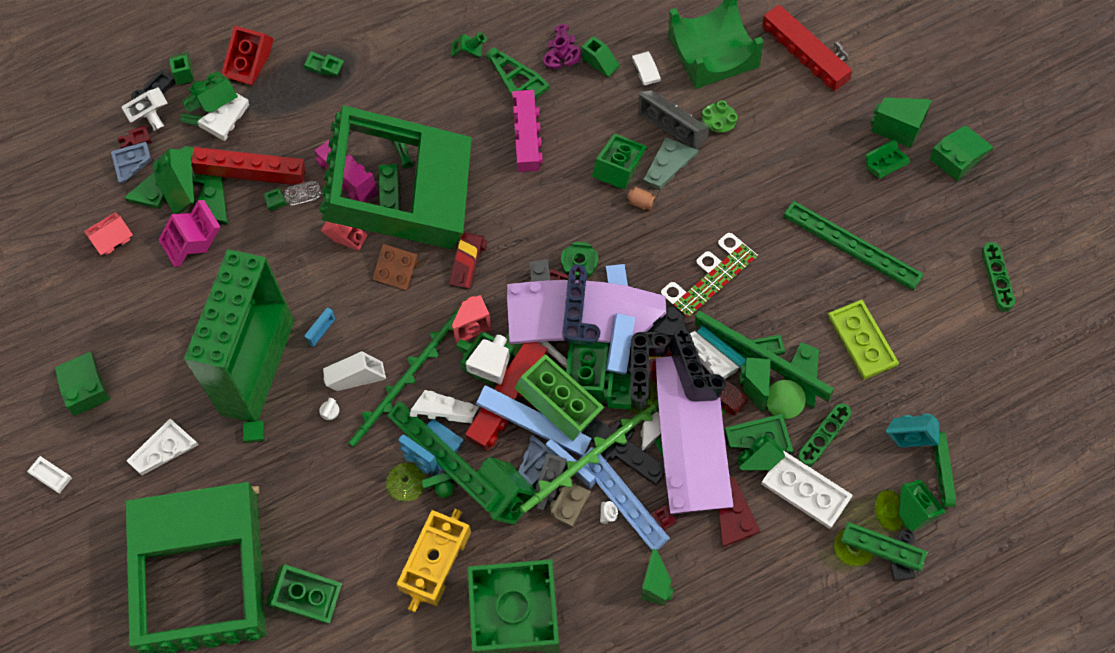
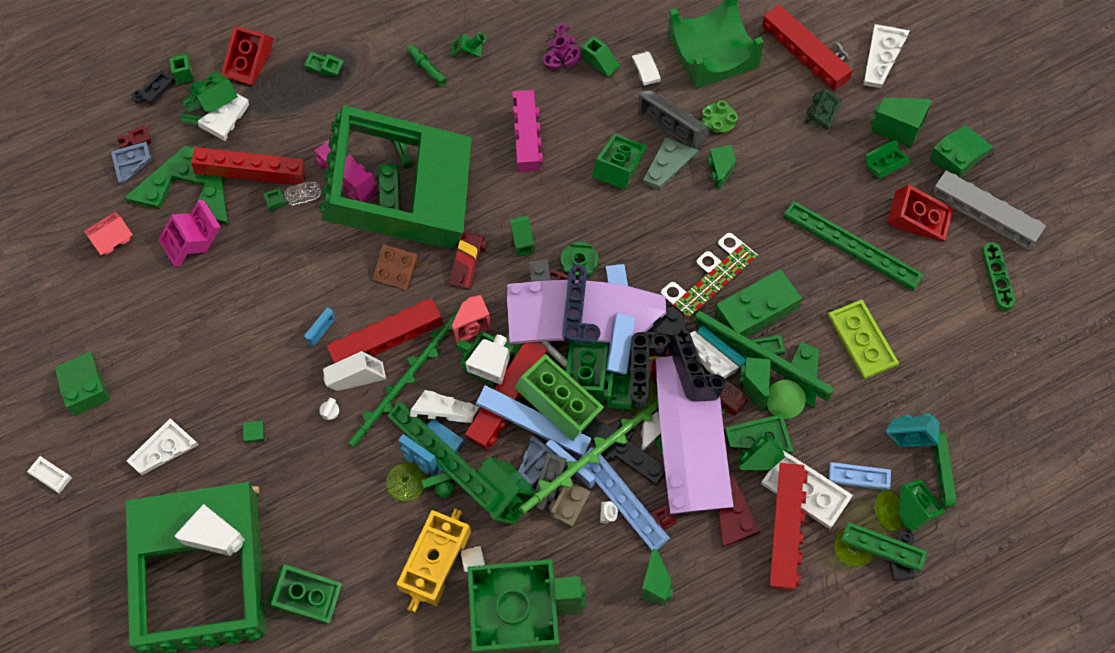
white brick [122,87,167,131] -> none
green slope [153,148,194,214] -> none
green panel [184,249,295,422] -> none
coral slope [321,222,368,250] -> none
green plate [486,47,550,99] -> none
nougat brick [627,187,656,210] -> none
green beam [798,403,851,467] -> none
none -> white slope [175,504,244,556]
none -> red brick [327,298,443,364]
none -> green pin [406,45,448,87]
none -> white tile [461,546,485,572]
none -> green slope [510,216,535,257]
none -> green brick [554,577,586,615]
none -> green slope [707,145,736,189]
none -> green brick [715,269,802,338]
none -> red brick [770,463,808,591]
none -> clear green bracket [804,88,842,130]
none -> light blue tile [828,462,891,491]
none -> white wing [863,25,910,88]
none -> red slope [887,184,953,241]
none -> light grey brick [931,171,1046,251]

